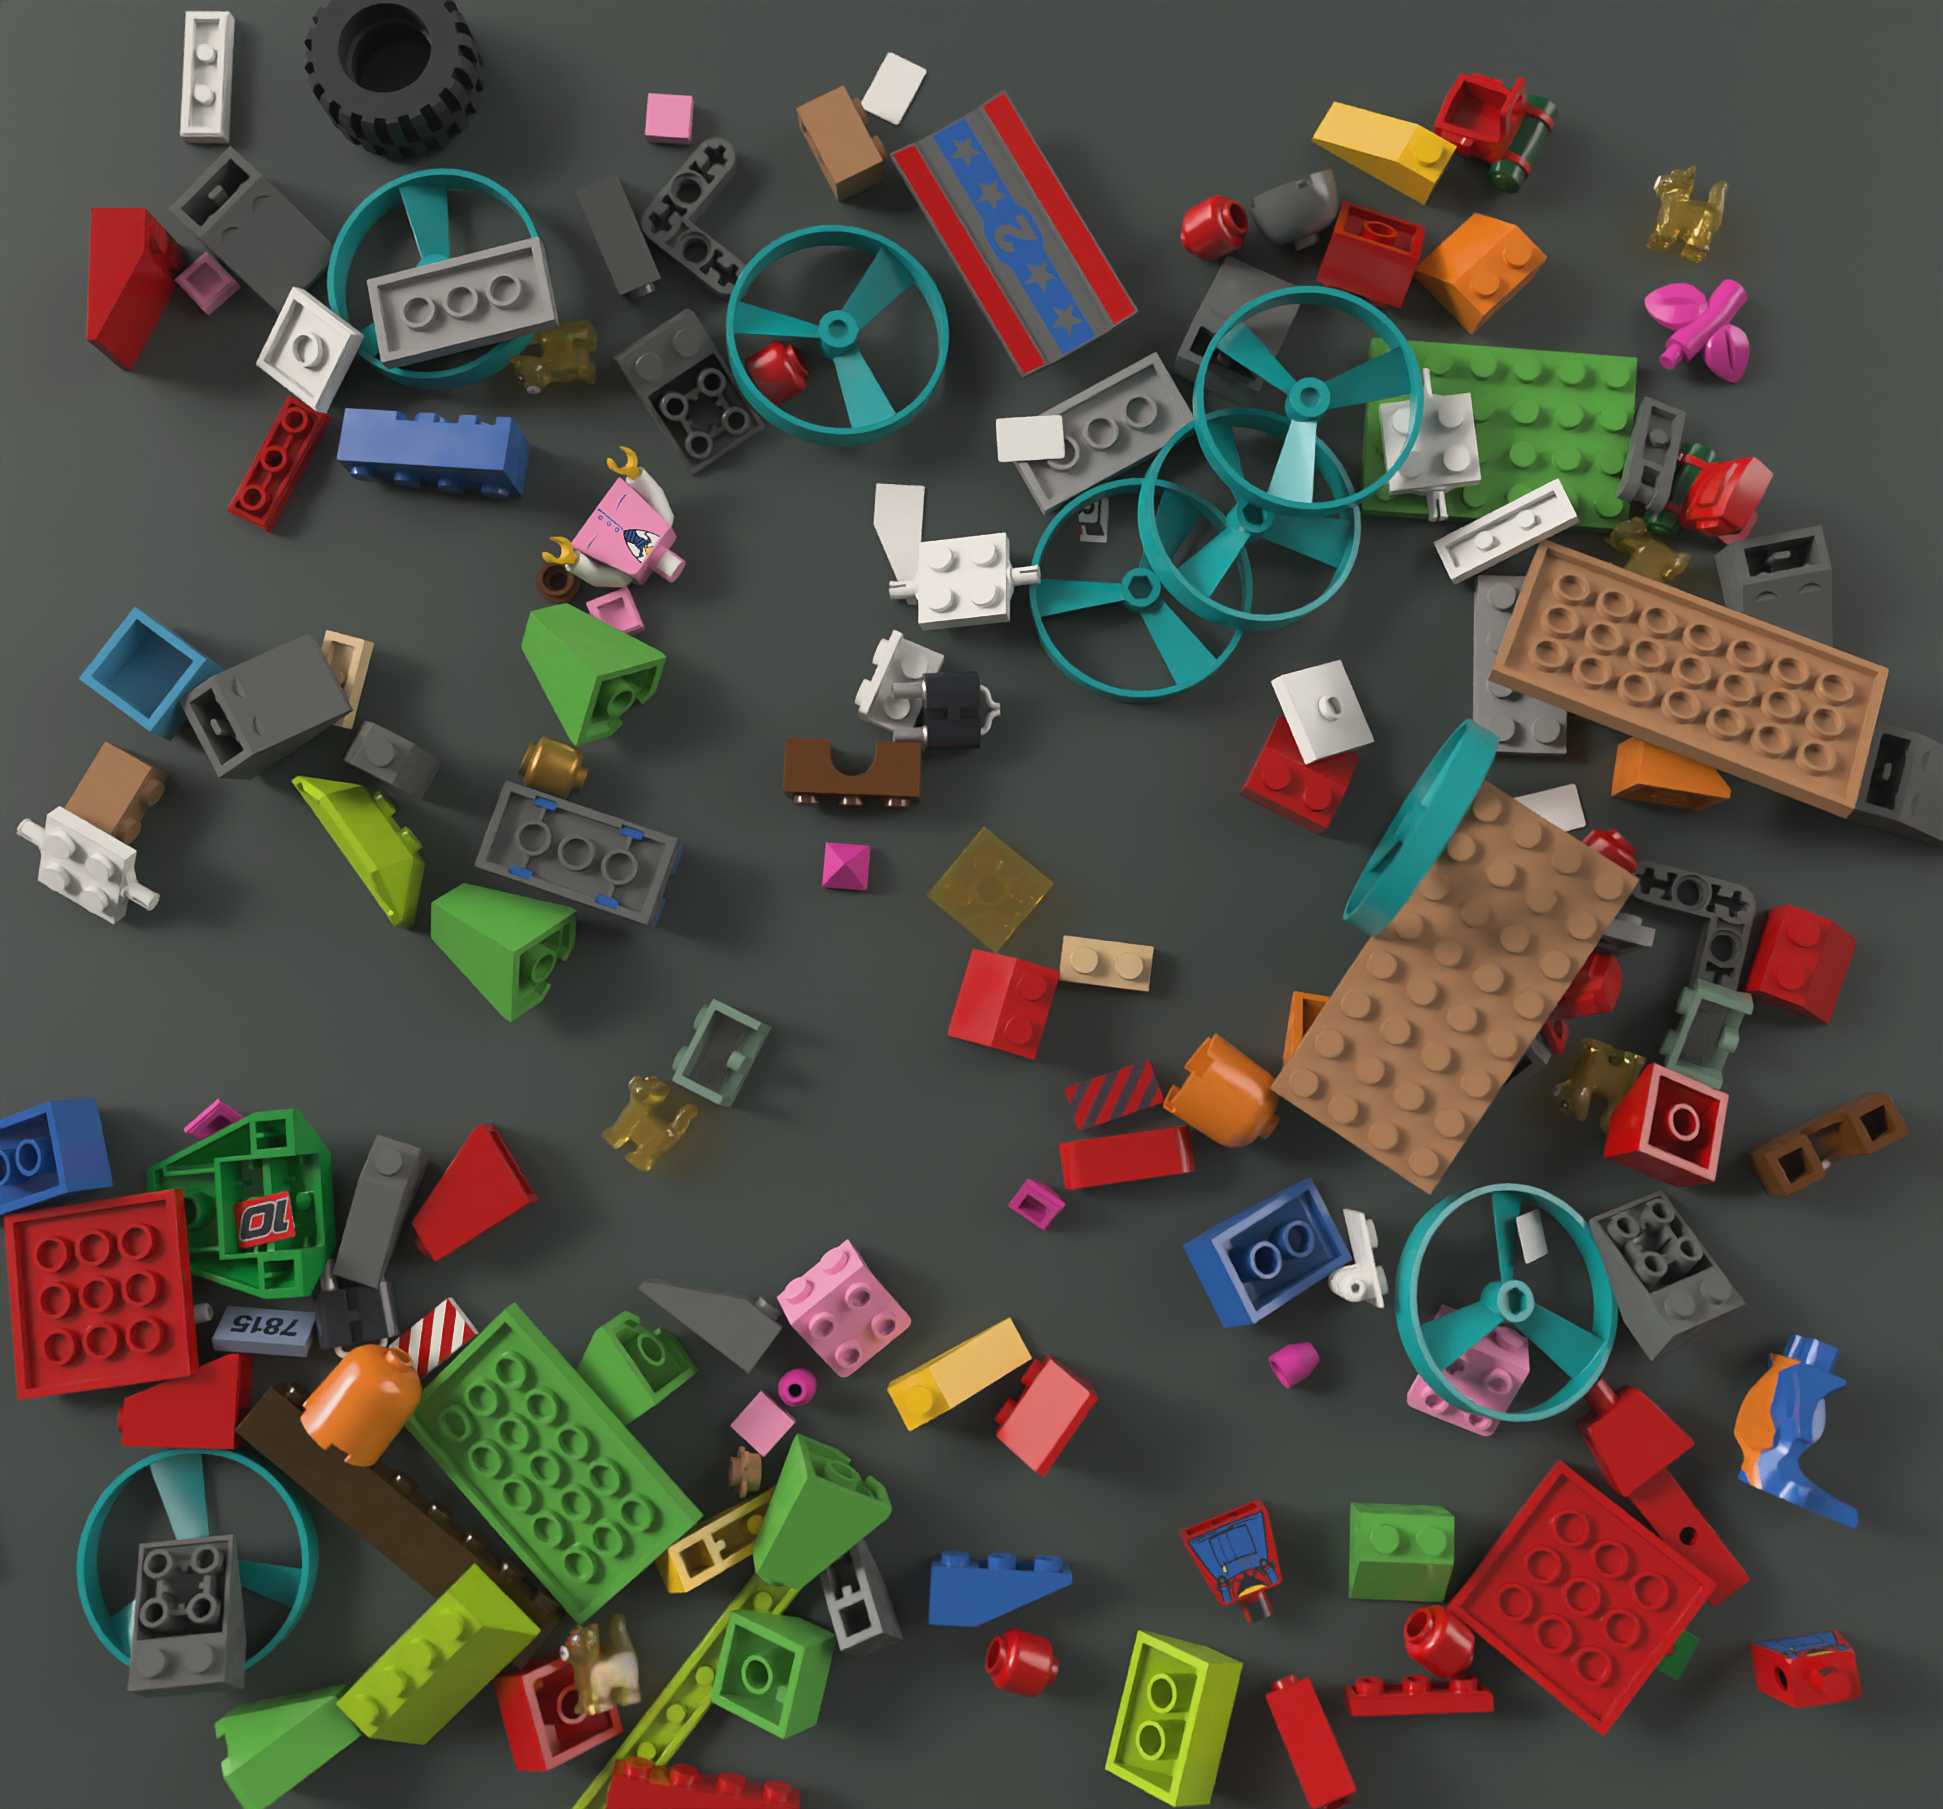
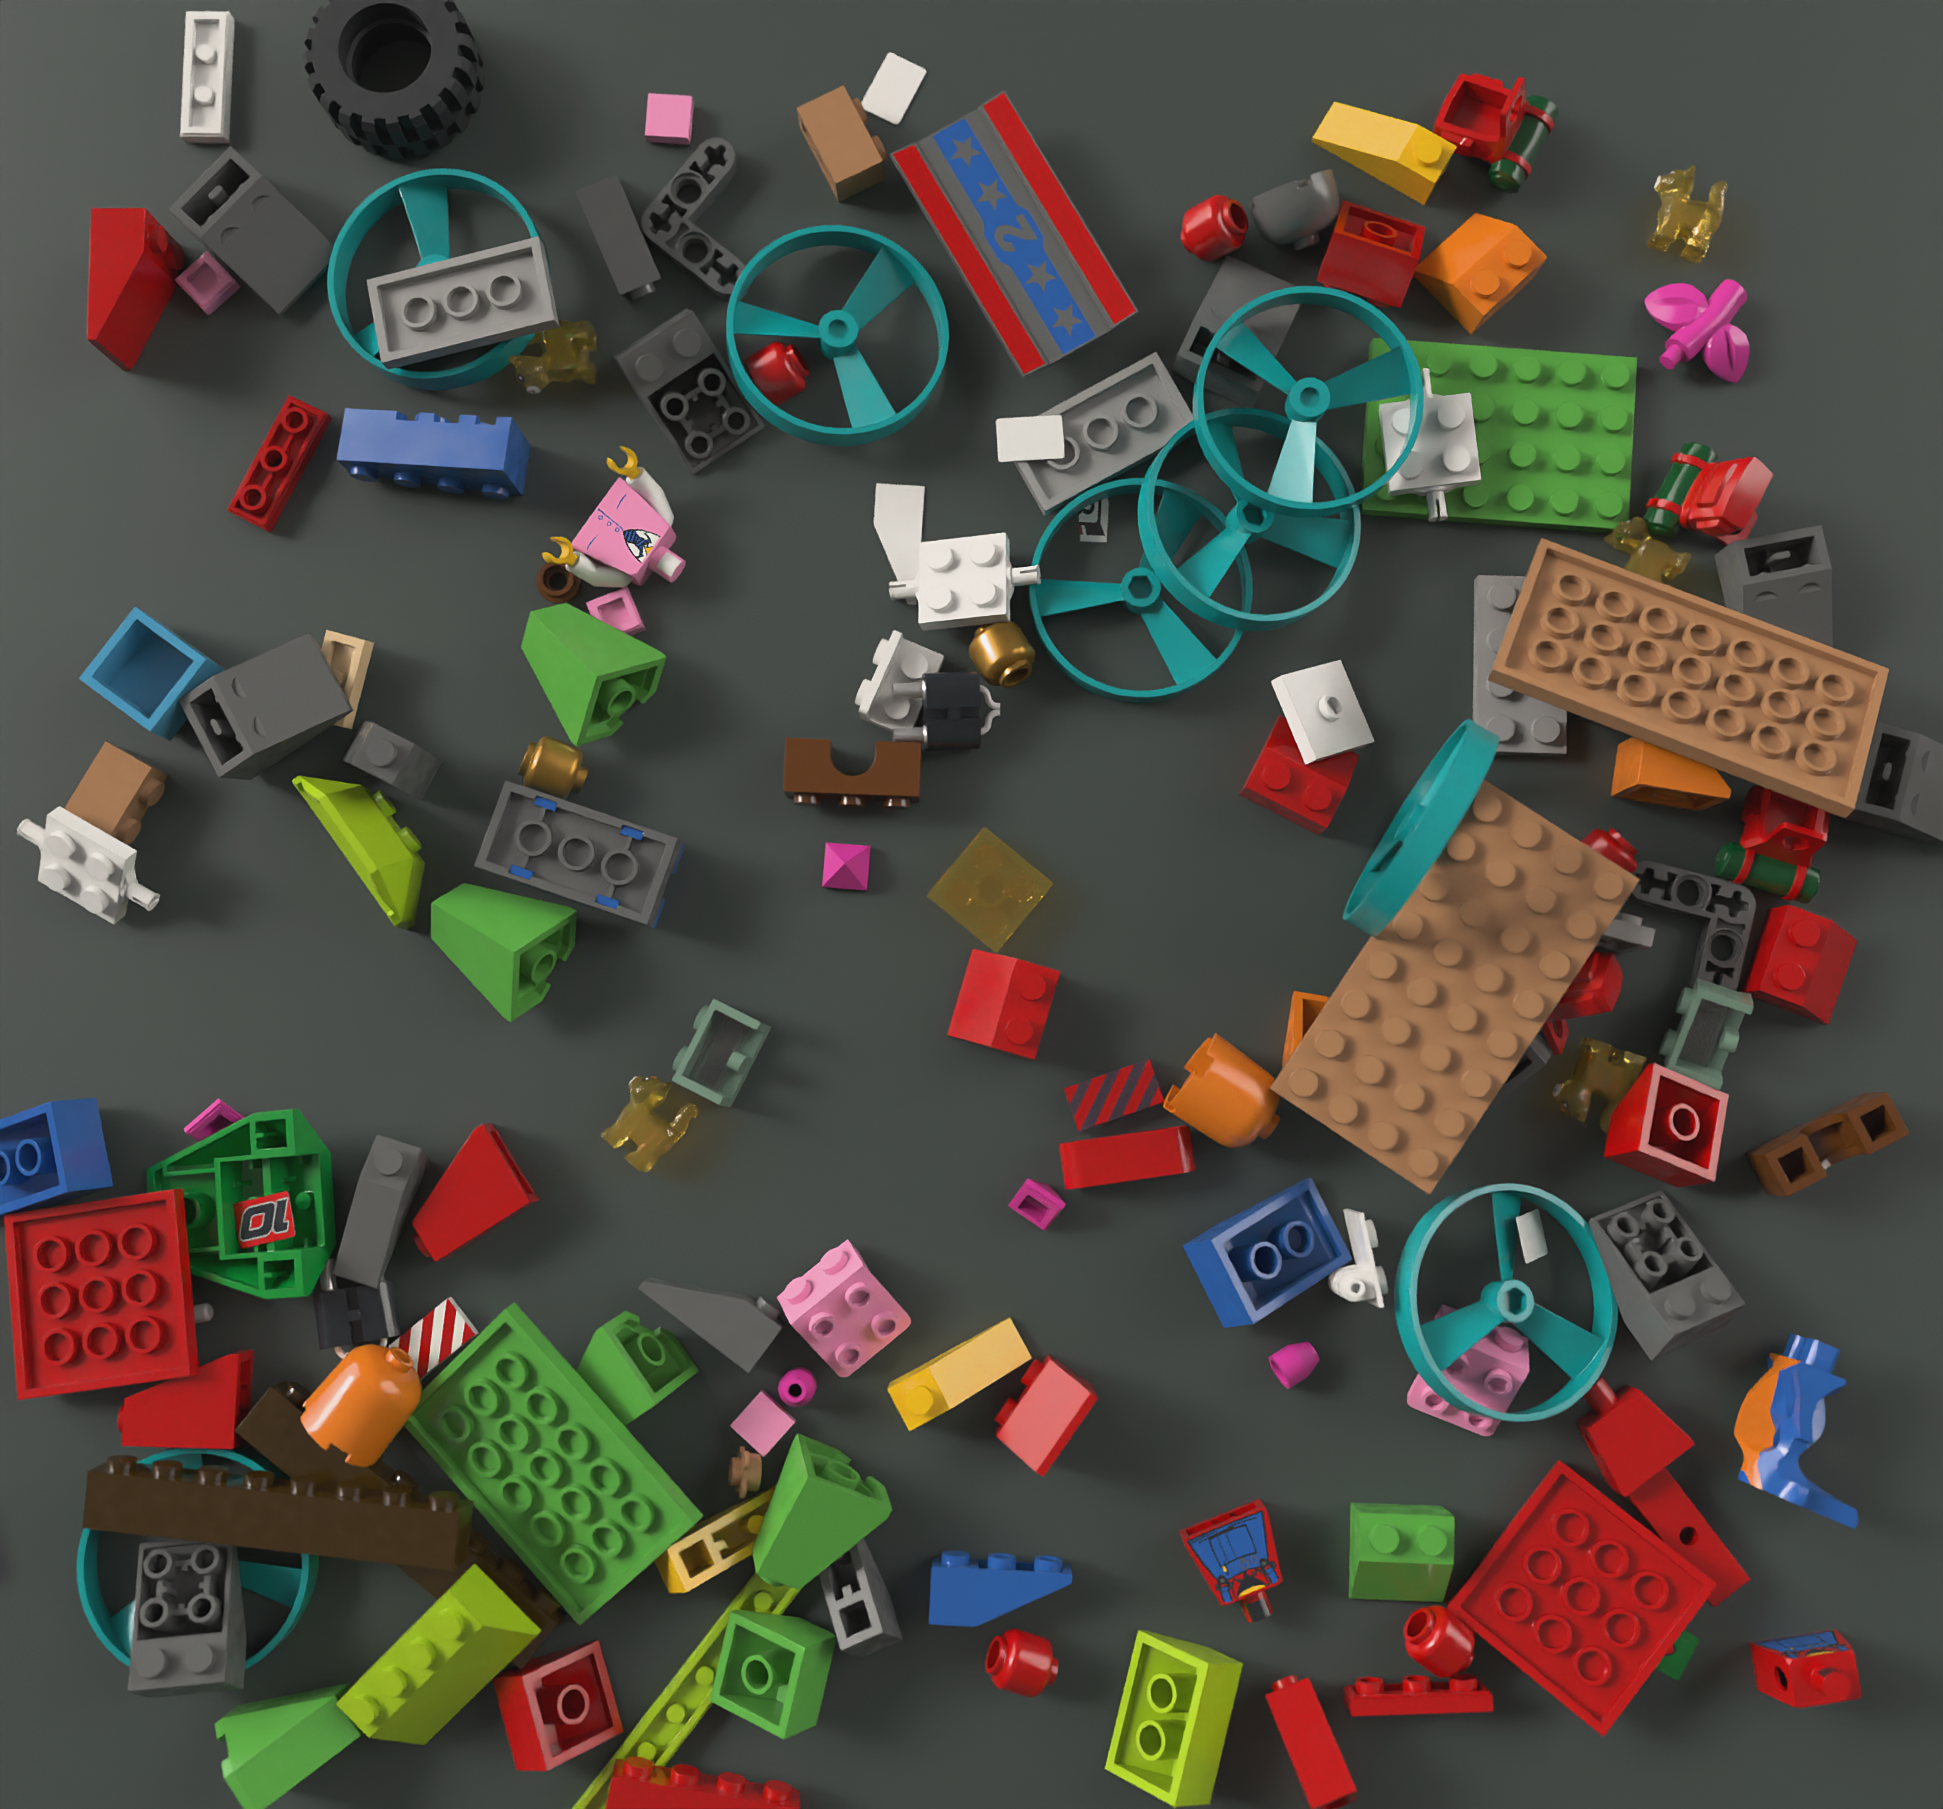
sand blue tile [212,1306,317,1357] -> none
white plate [256,287,365,413] -> none
clear yellow animal [560,1614,641,1714] -> none
tan plate [1058,935,1154,992] -> none
white plate [1433,479,1579,585] -> none
white sticker [1514,784,1586,831] -> none
dark grey plate [1615,396,1686,514] -> none
none -> dark brown brick [82,1455,473,1571]
none -> pearl gold head [969,621,1035,688]
none -> red piece [1715,784,1830,904]

